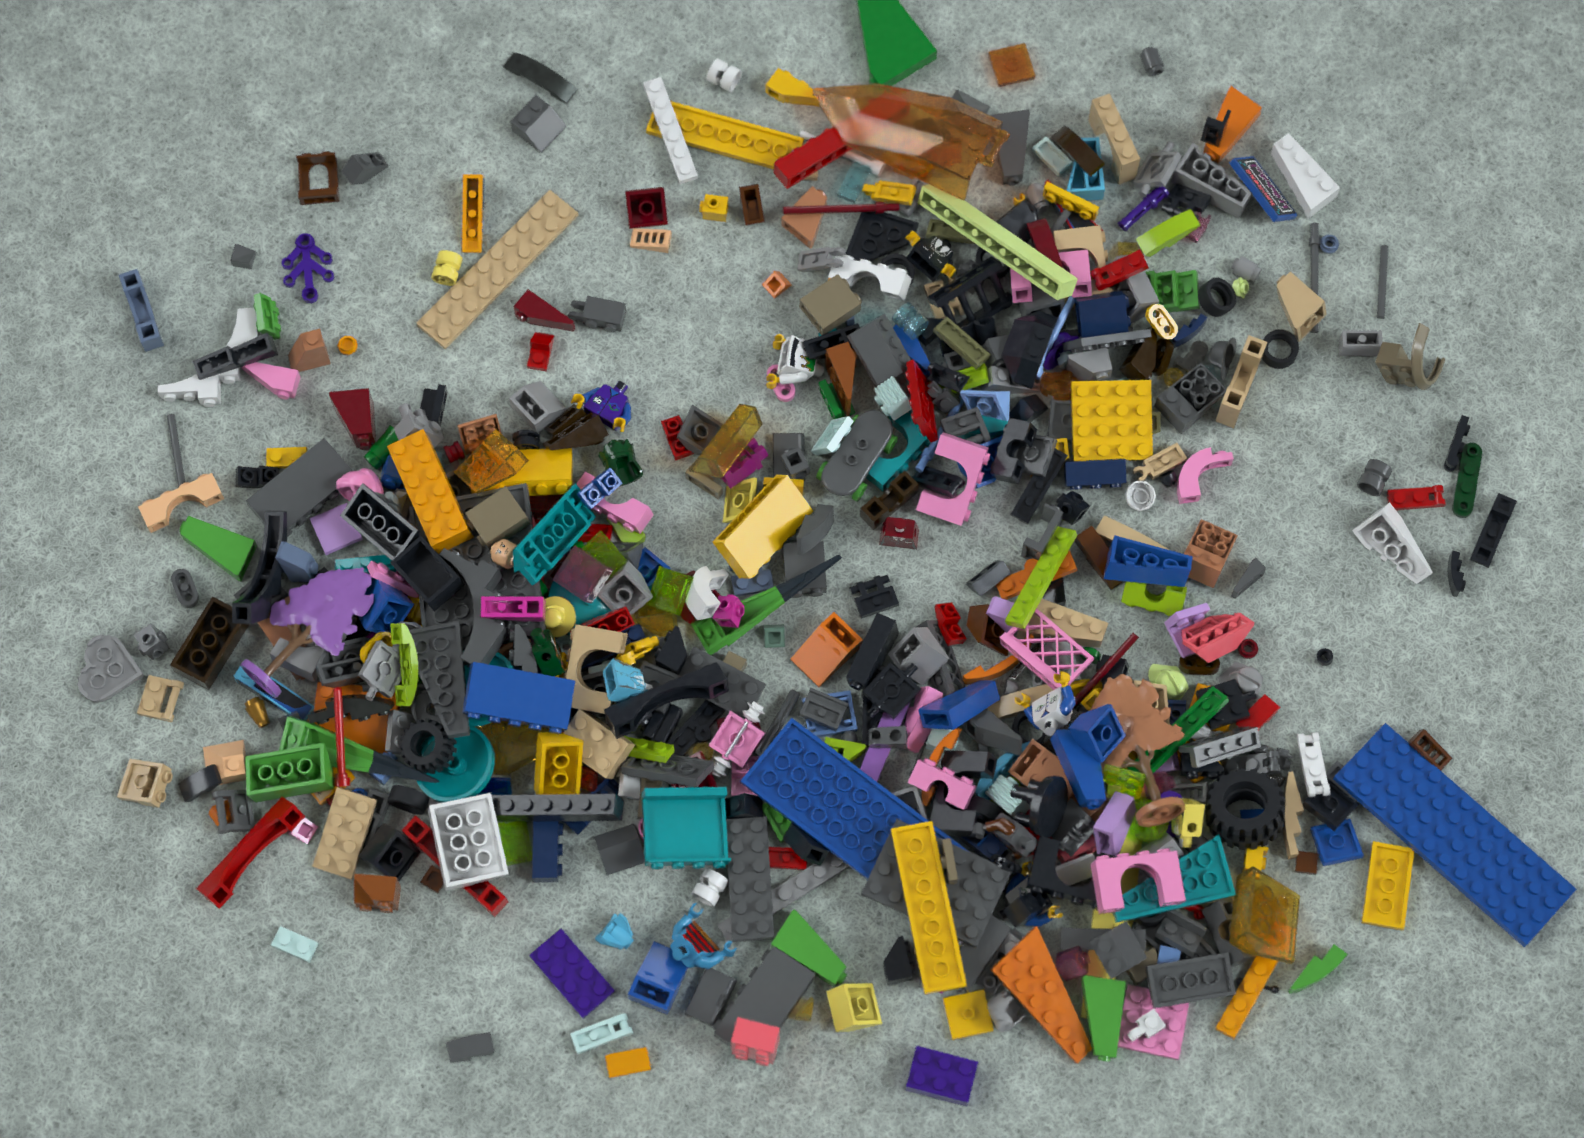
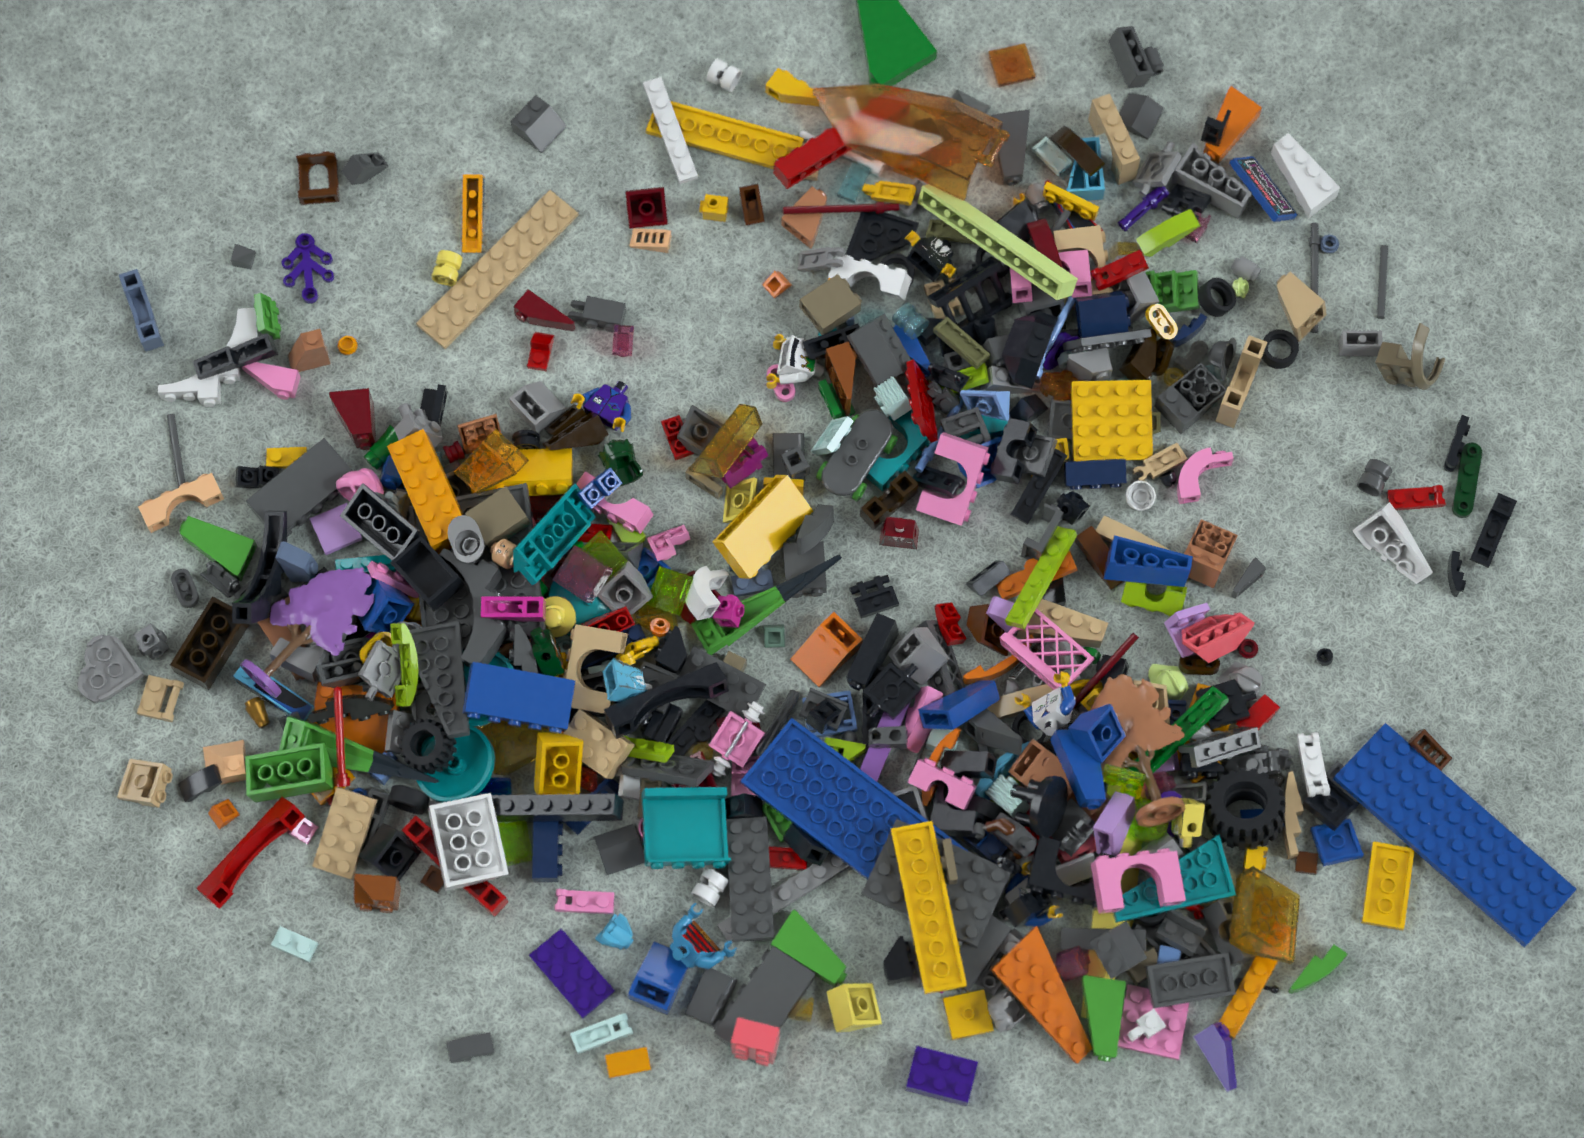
dark grey plate [212,790,255,834] -> none
pearl dark grey slope [503,52,577,104] -> none
none -> dark grey hinge [200,561,241,598]
none -> light grey piece [447,515,485,563]
none -> bright pink plate [555,889,615,914]
none -> clear pink brick [612,325,634,357]
none -> bright pink plate [646,525,690,561]
none -> orange plate [650,618,670,637]
none -> black slope [806,698,842,734]
none -> dark grey brick [1108,26,1154,88]
none -> dark grey slope [1119,93,1164,140]
none -> slope [1193,1022,1237,1092]

